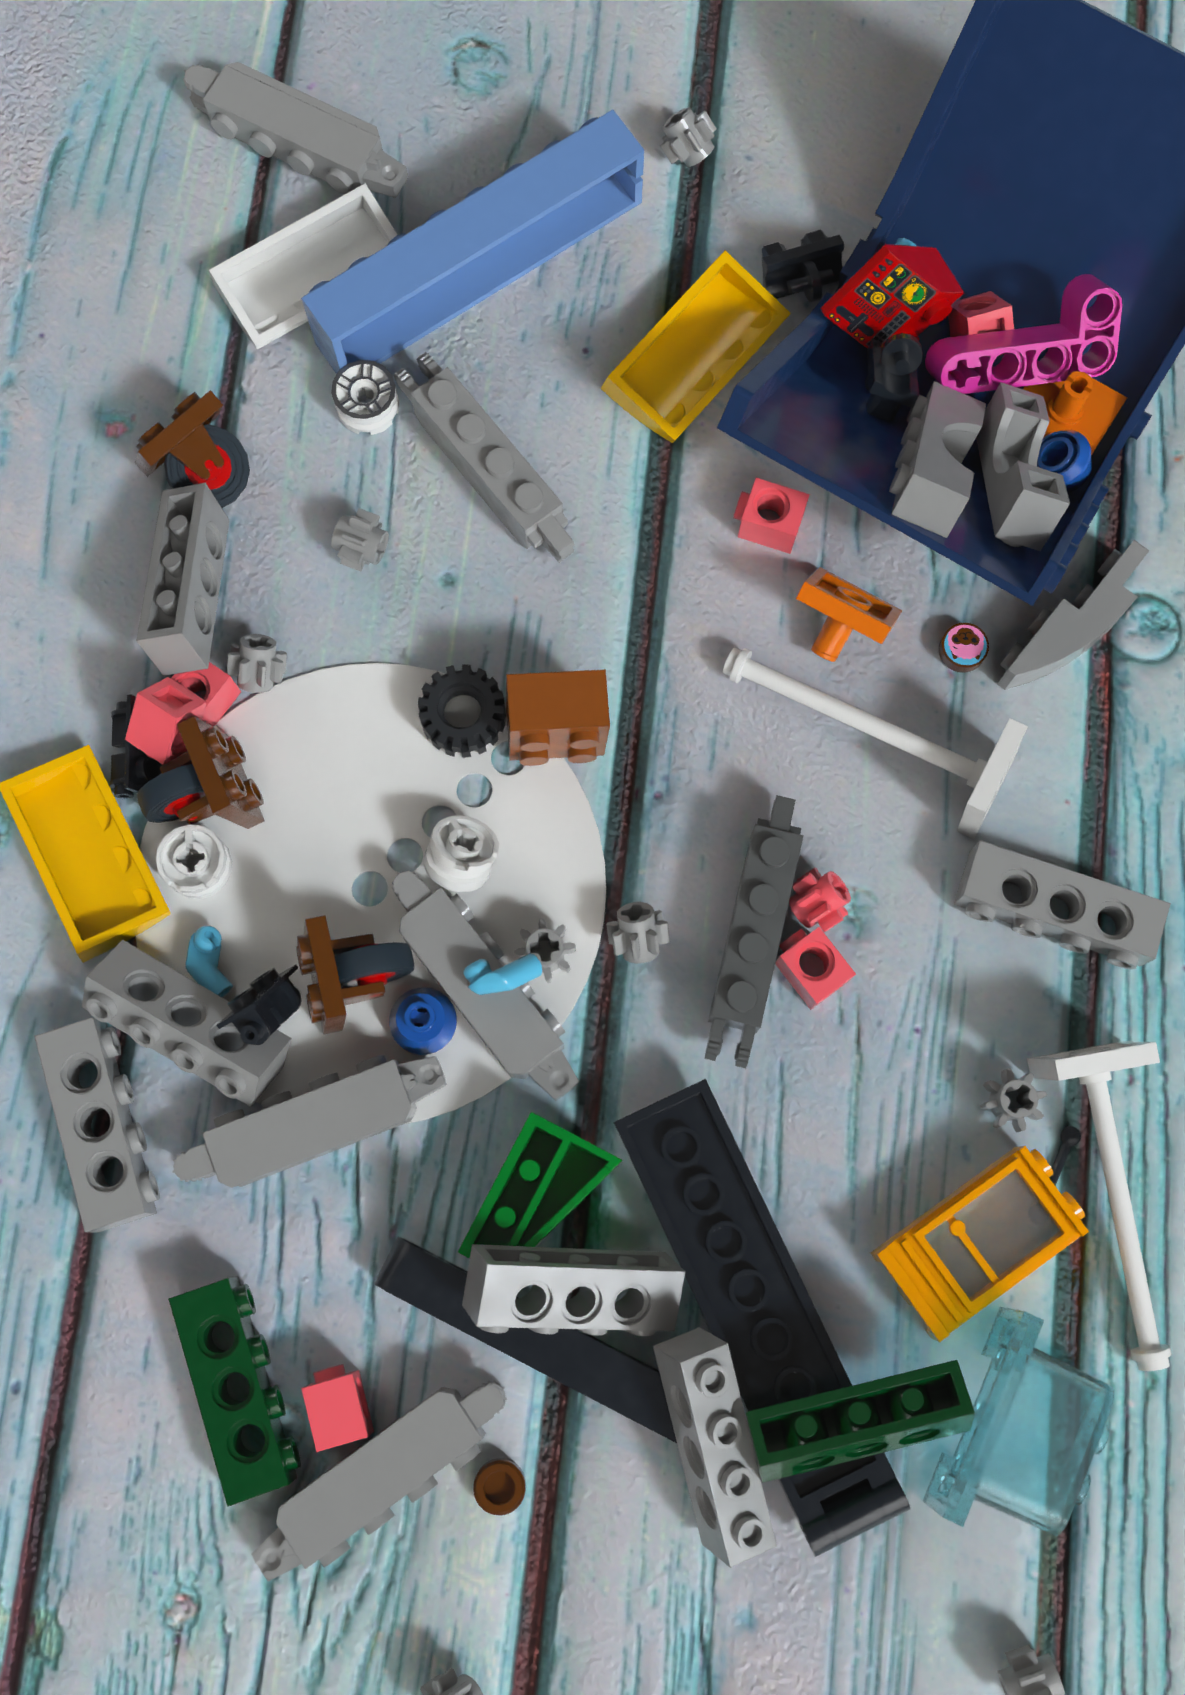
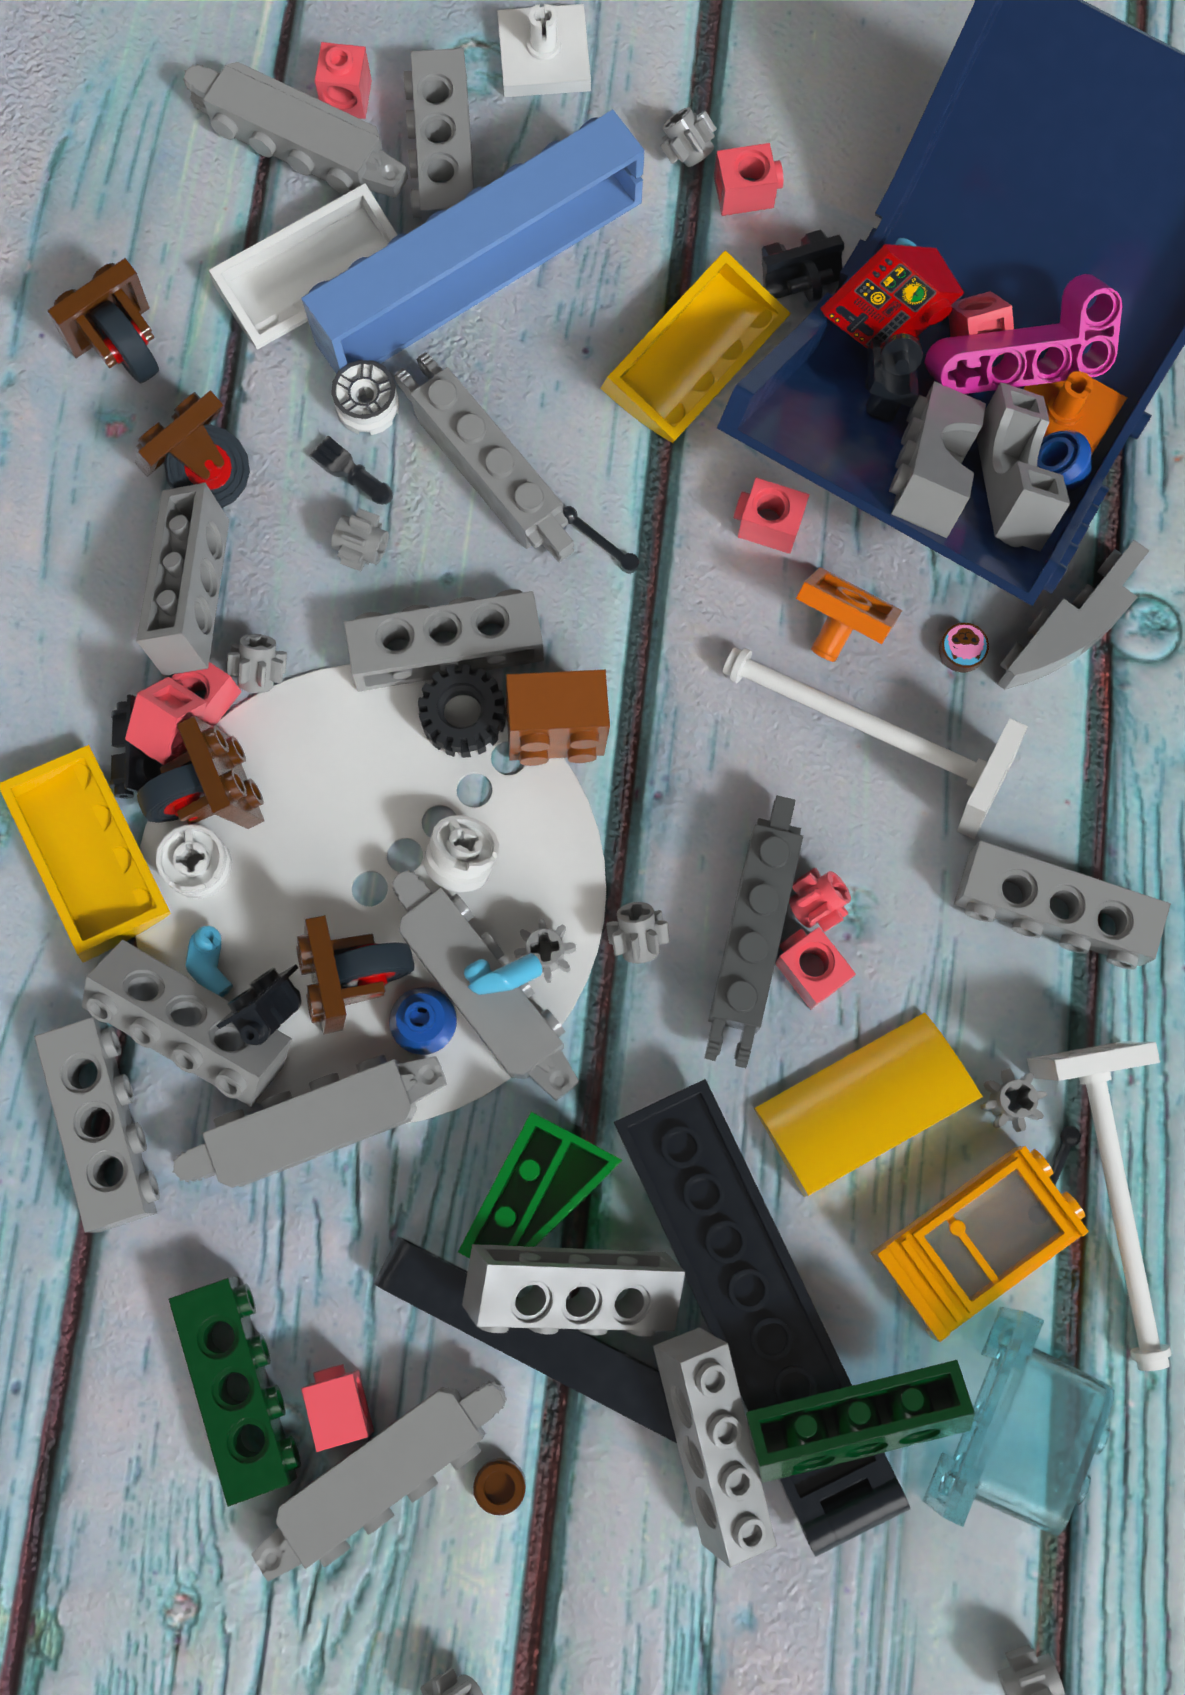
none -> reddish brown plate [47,258,159,384]
none -> black piece [309,436,393,505]
none -> coral brick [315,42,372,119]
none -> light grey brick [344,589,544,692]
none -> light grey brick [404,48,474,224]
none -> white tile [497,4,591,97]
none -> black hinge [563,506,639,574]
none -> coral brick [714,143,784,216]
none -> yellow slope [754,1012,983,1197]

